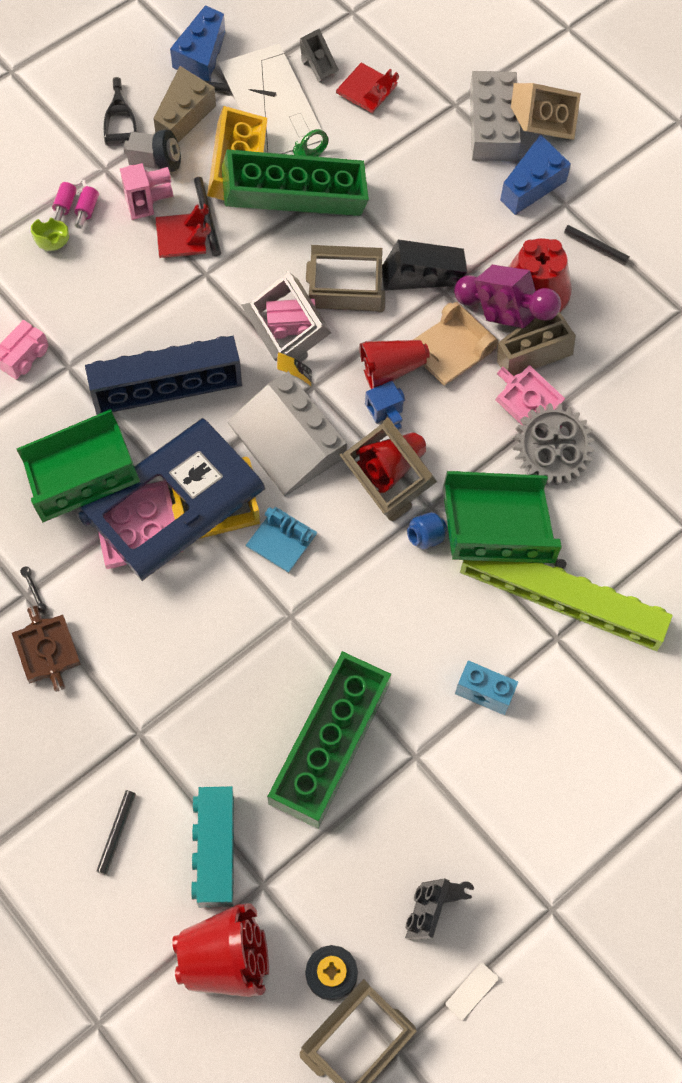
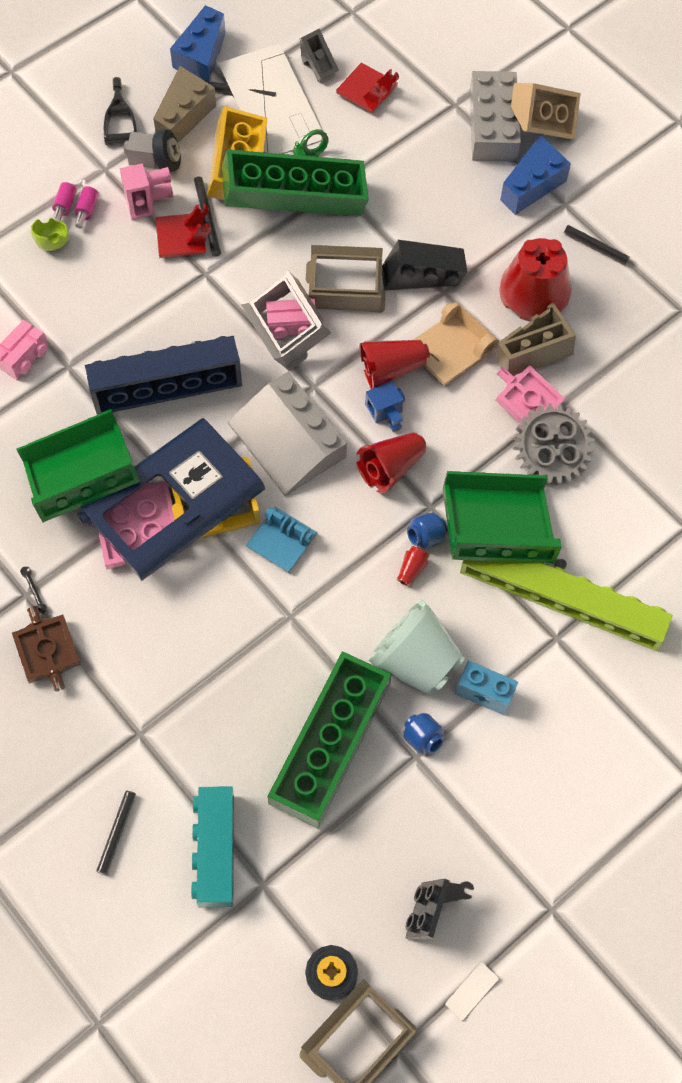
red cone [172,903,269,997] -> none
yellow sticker [277,353,312,386] -> none
dark tan piece [340,416,437,521] -> none
magenta brick [454,264,561,328] -> none
none -> light aqua cone [368,599,465,695]
none -> red cone [396,546,430,587]
none -> blue head [403,713,444,754]

